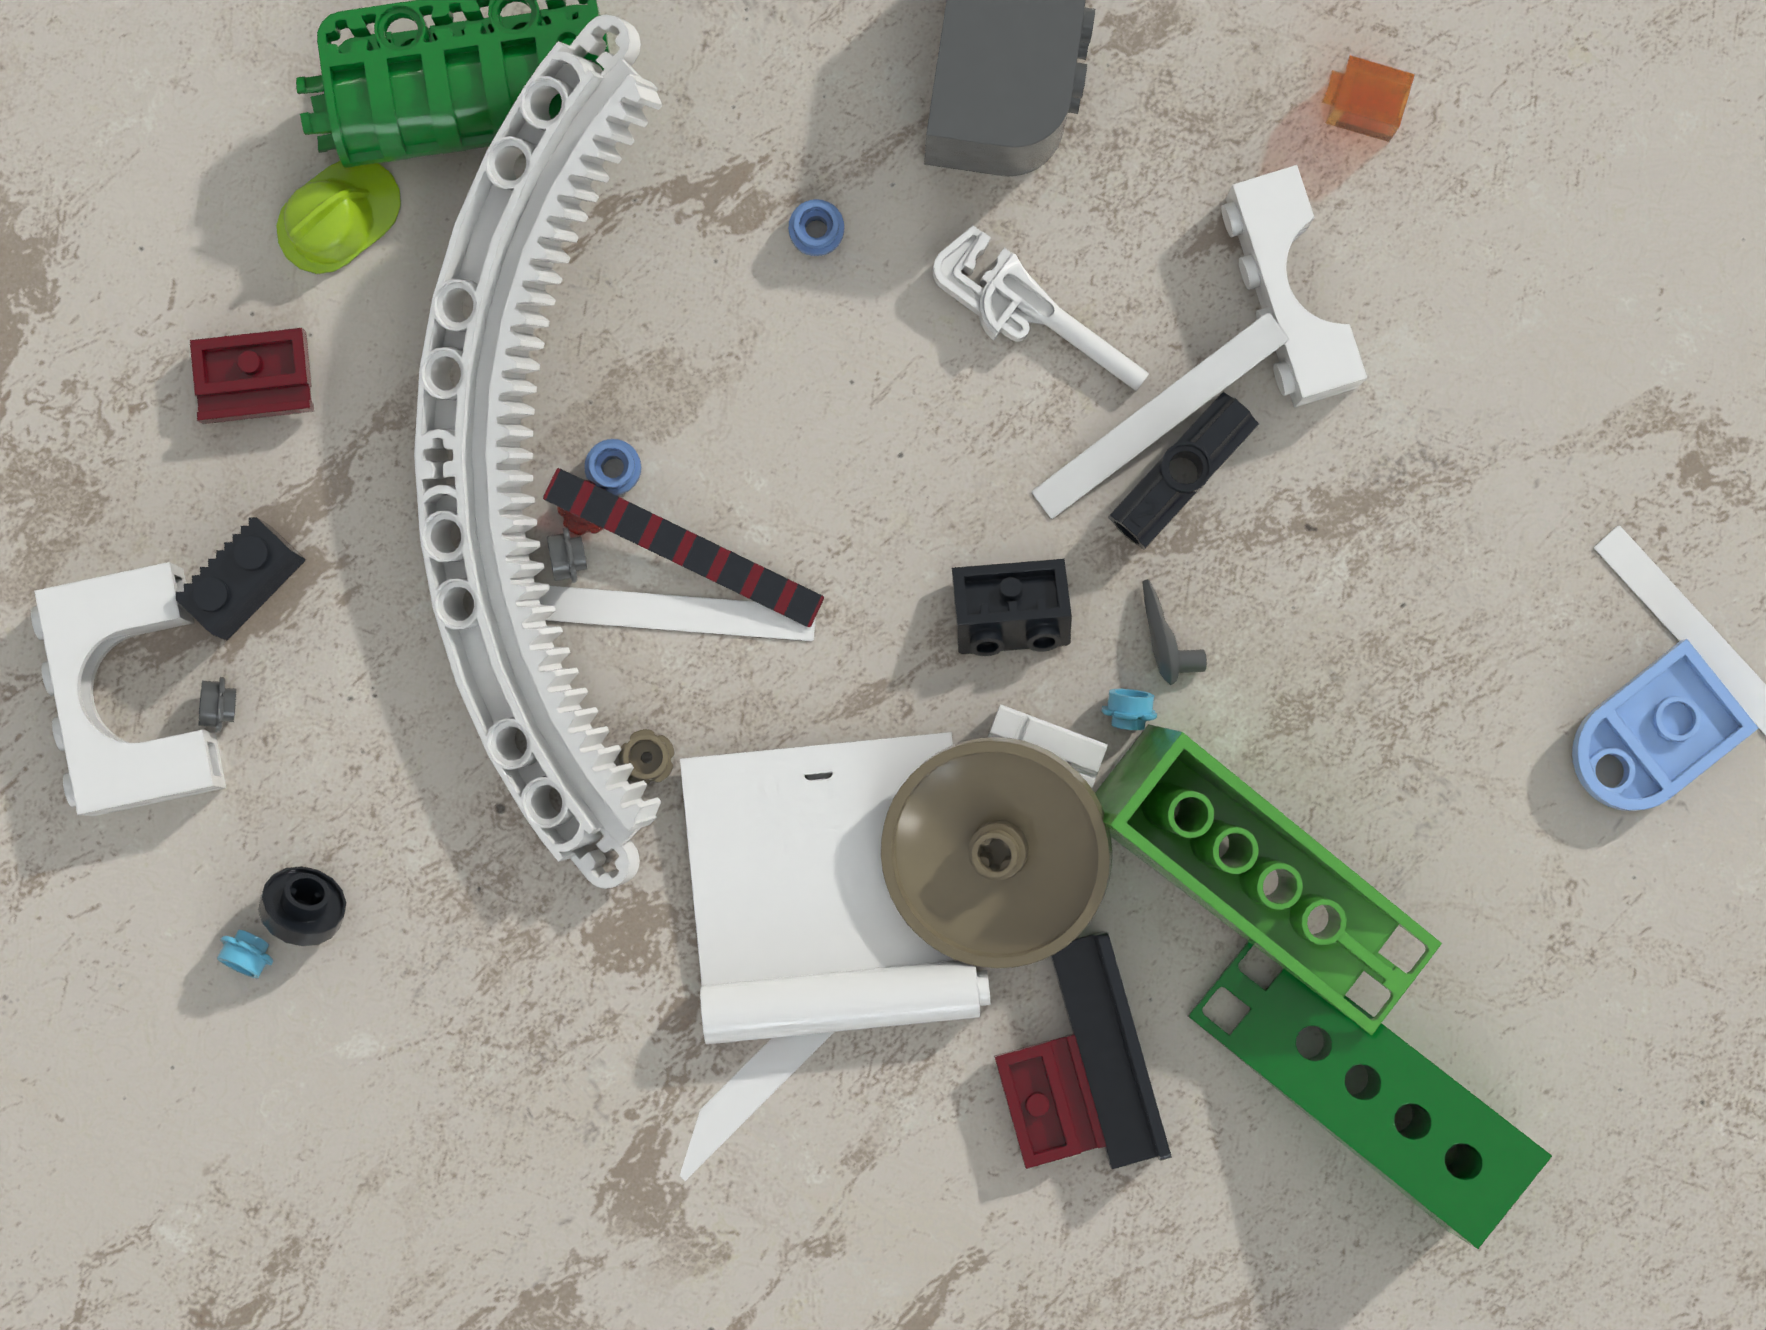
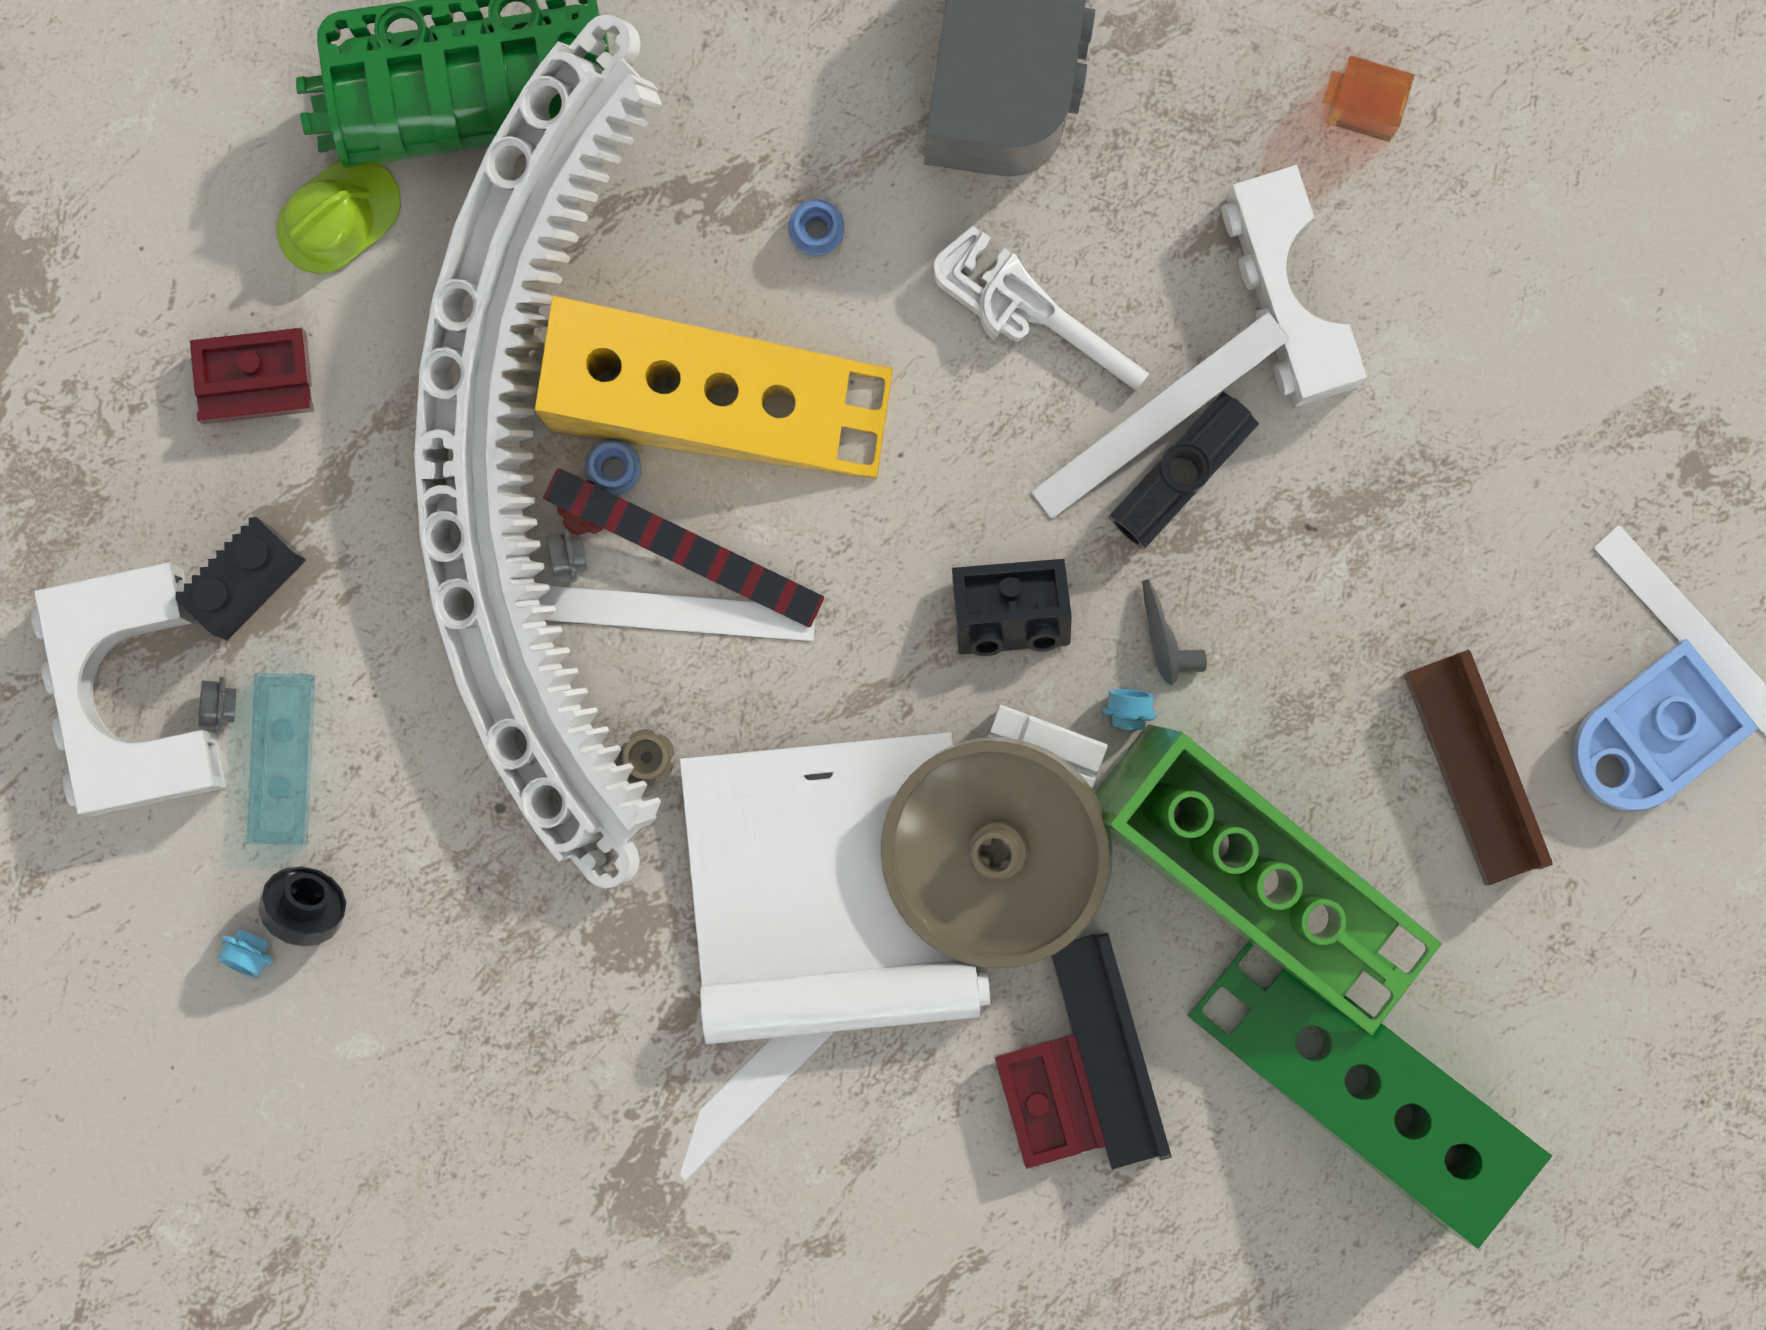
none -> clear light blue tile [246,673,315,845]
none -> yellow piece [535,295,893,479]
none -> reddish brown panel [1403,649,1553,885]

